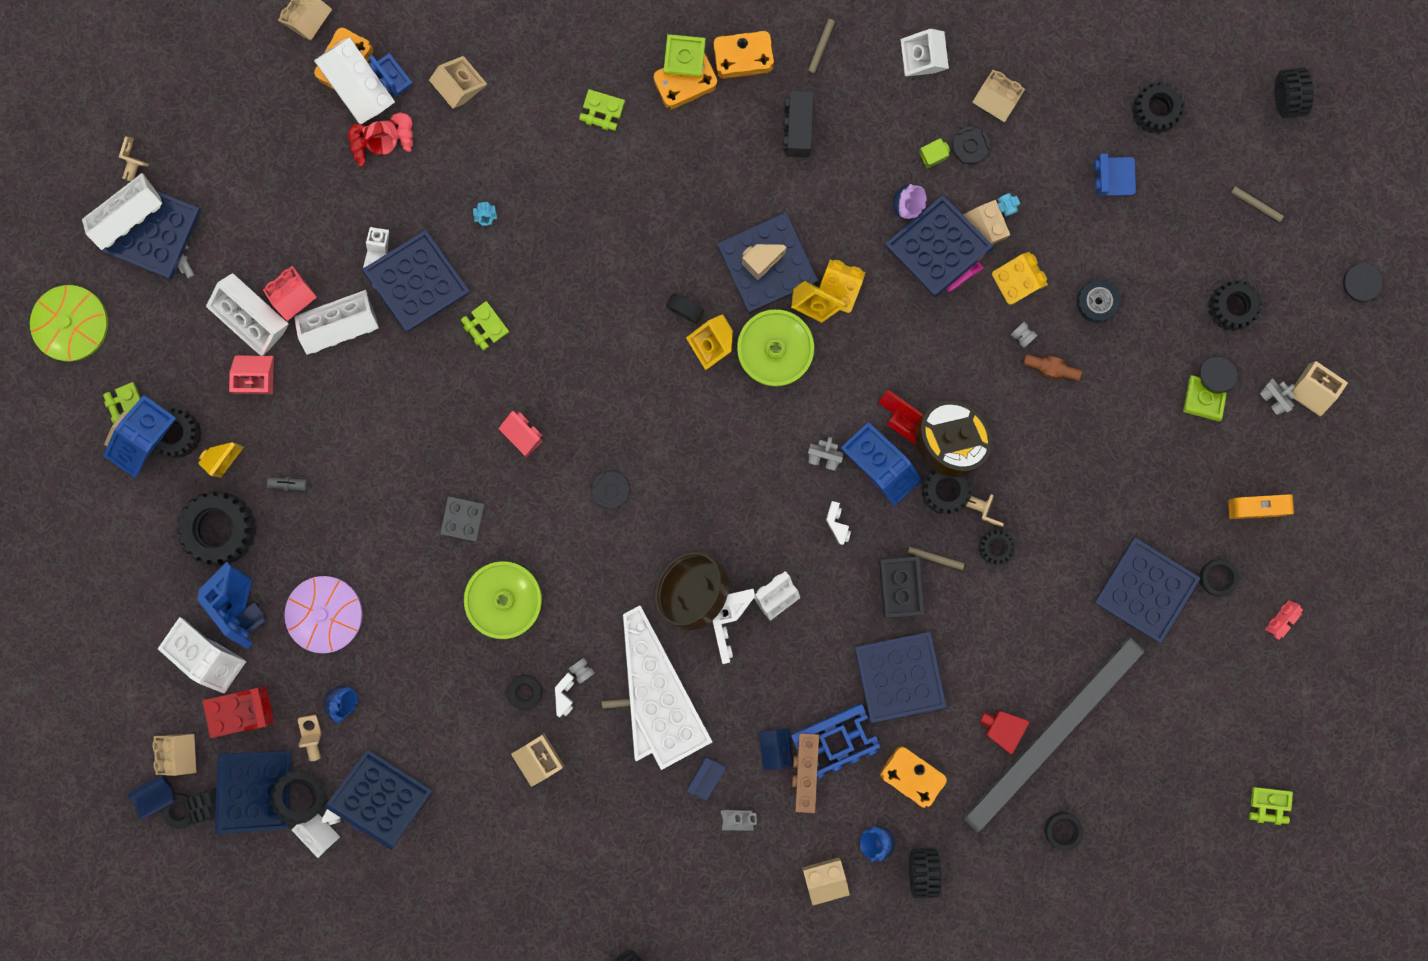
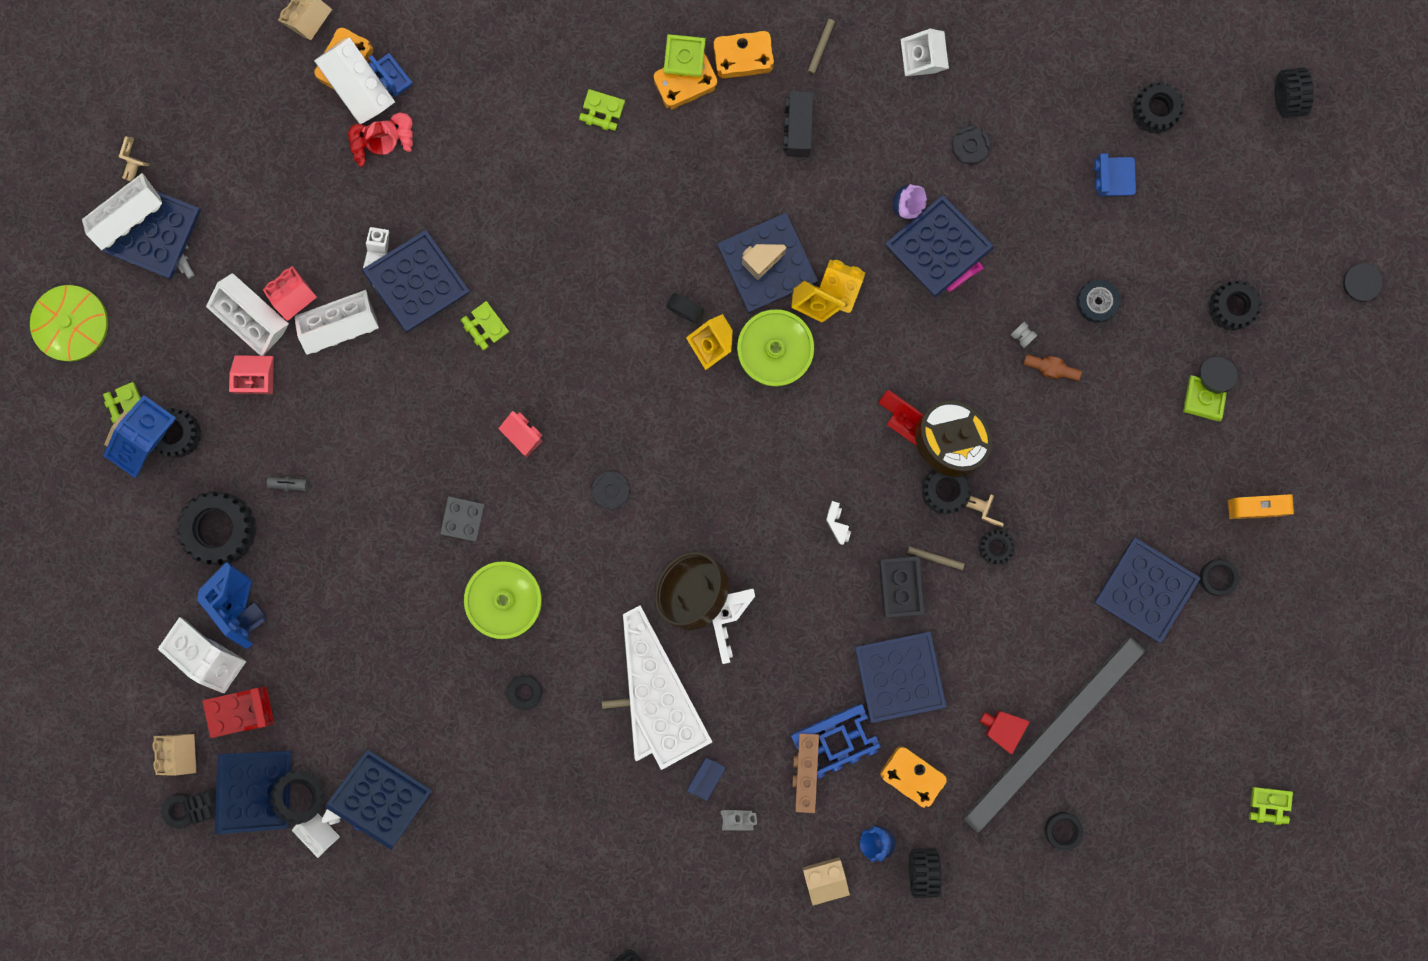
dark blue panel [128,775,175,820] -> none
yellow slope [198,442,244,478] -> none
lavender dish [285,576,363,653] -> none
tan bracket [298,714,321,761] -> none
blue hair [323,686,358,723] -> none
tan slope [429,56,487,109] -> none
medium azure gear [473,202,497,226] -> none
tan slope [511,734,564,787] -> none
white slope [555,672,575,717] -> none
light grey wheel [569,658,595,684] -> none
white brick [754,571,800,621] -> none
dark blue panel [759,728,793,770] -> none
light grey hips [808,437,843,471] -> none
blue bracket [841,422,922,506] -> none
lime brick [919,138,950,169] -> none
tan slope [963,200,1010,245] -> none
tan slope [972,70,1025,122] -> none
yellow bracket [992,252,1048,305] -> none
medium azure gear [997,193,1020,217] -> none
dark tan bar [1231,186,1284,222] -> none
light grey hips [1260,379,1295,415] -> none
coral hinge [1265,600,1303,640] -> none
tan slope [1291,361,1348,416] -> none

